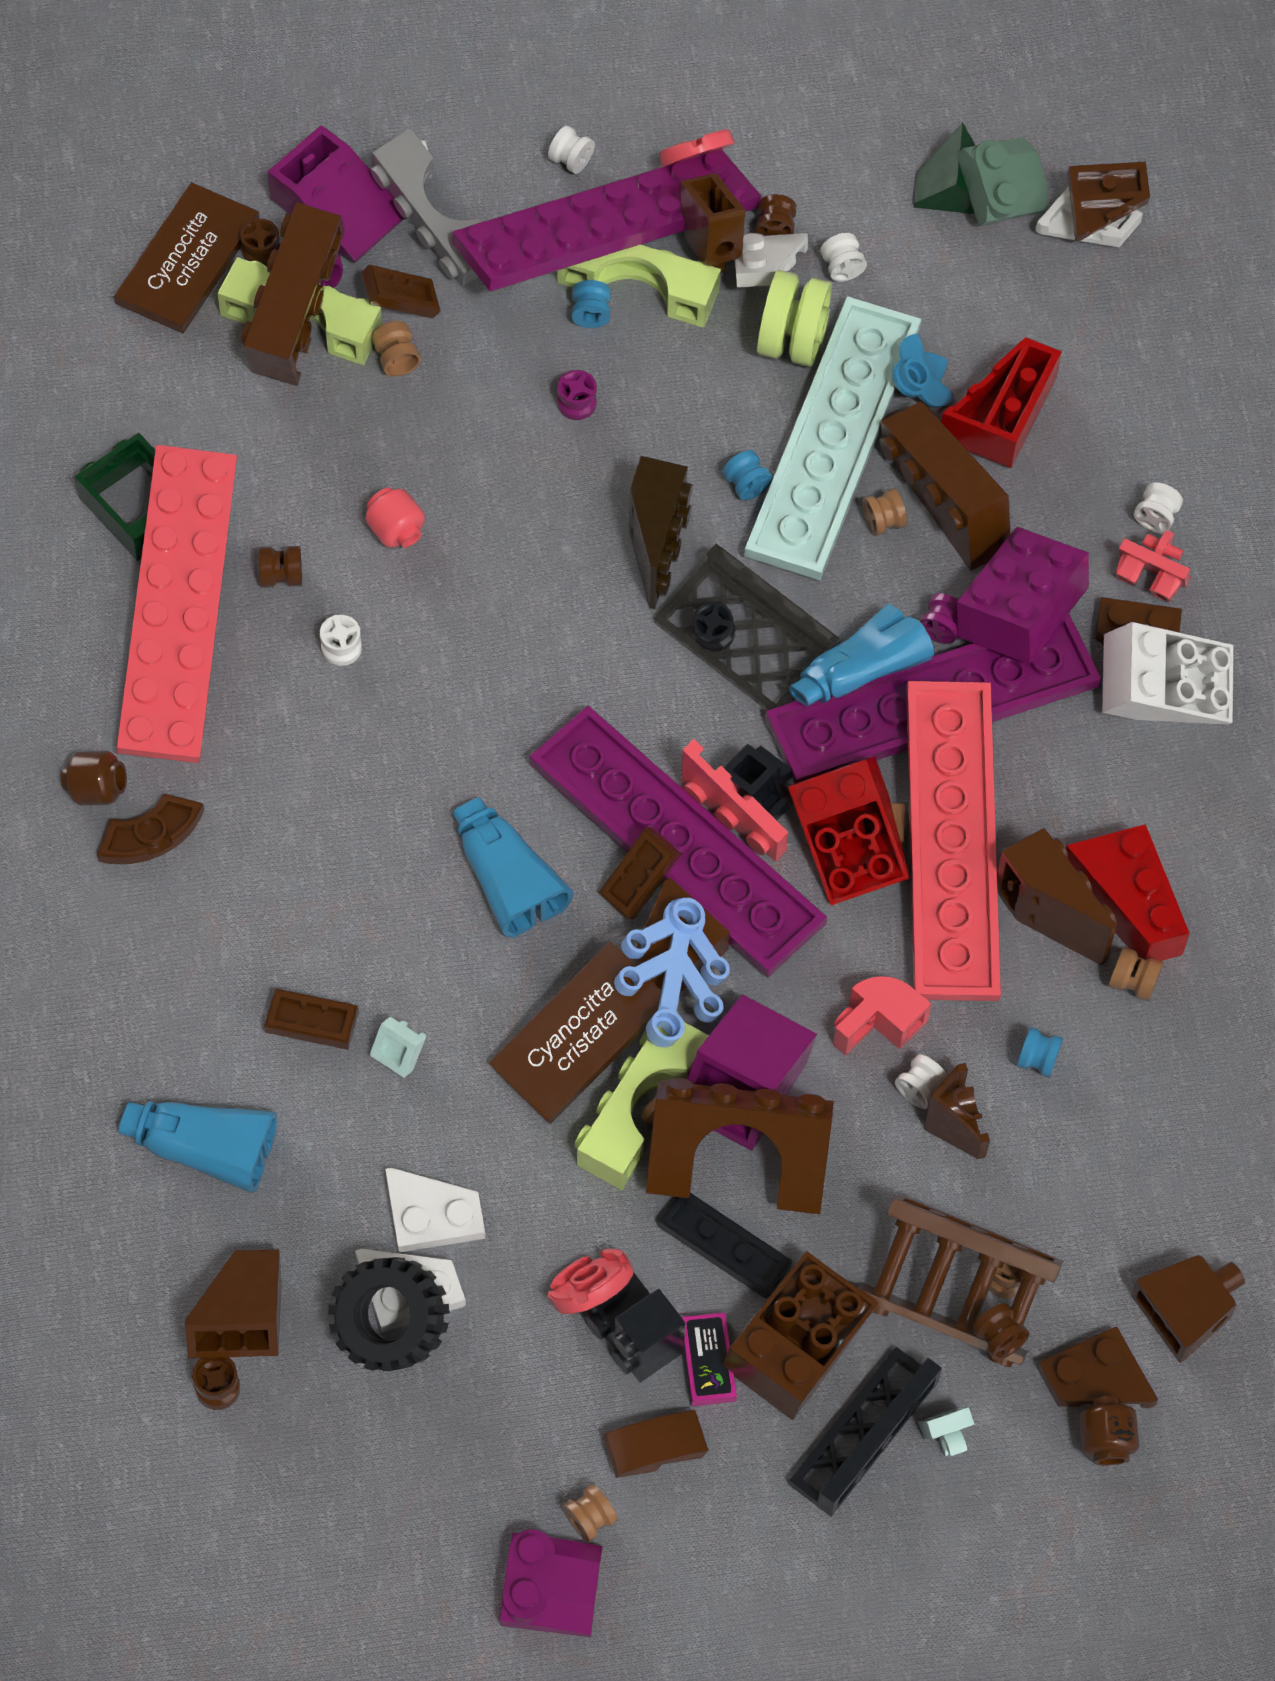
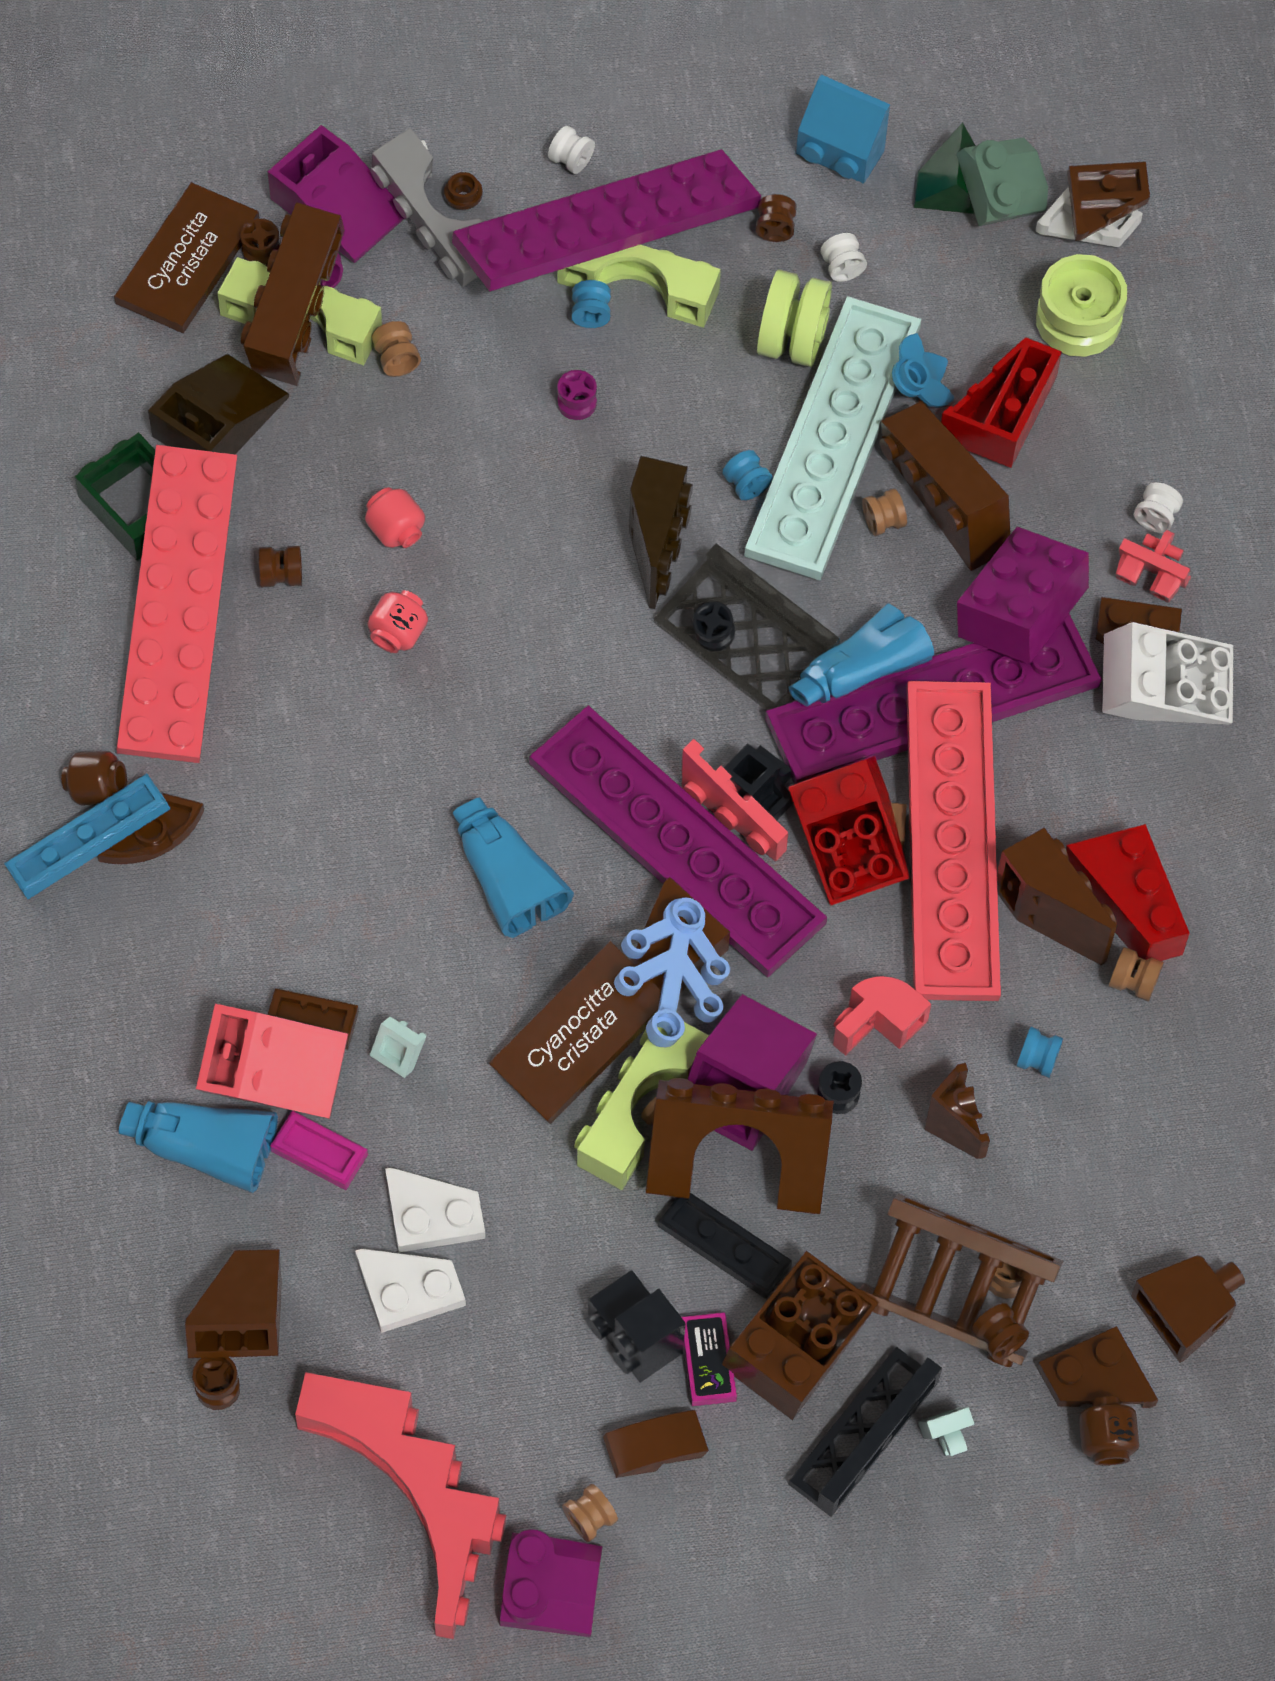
white wheel [320,615,362,666] -> none
black tyre [328,1257,450,1372] -> none
reddish brown plate [361,264,441,318] -> none
coral tile [548,1249,634,1314] -> none
reddish brown plate [599,827,682,920] -> none
coral tile [659,129,735,167] -> none
reddish brown torso [680,173,745,273] -> none
white wing [734,233,808,288] -> none
white wheel [895,1054,948,1109] -> none
magenta wheel [919,593,958,644] -> none
none -> dark azure tile [4,773,170,900]
none -> dark brown slope [148,353,289,455]
none -> coral slope [196,1004,349,1119]
none -> dark pink tile [270,1111,368,1190]
none -> coral arch [295,1372,506,1639]
none -> coral head [367,590,428,653]
none -> reddish brown plate [444,172,483,210]
none -> dark azure slope [796,74,890,184]
none -> black wheel [817,1061,862,1114]
none -> yellowish green wheel [1036,254,1127,357]

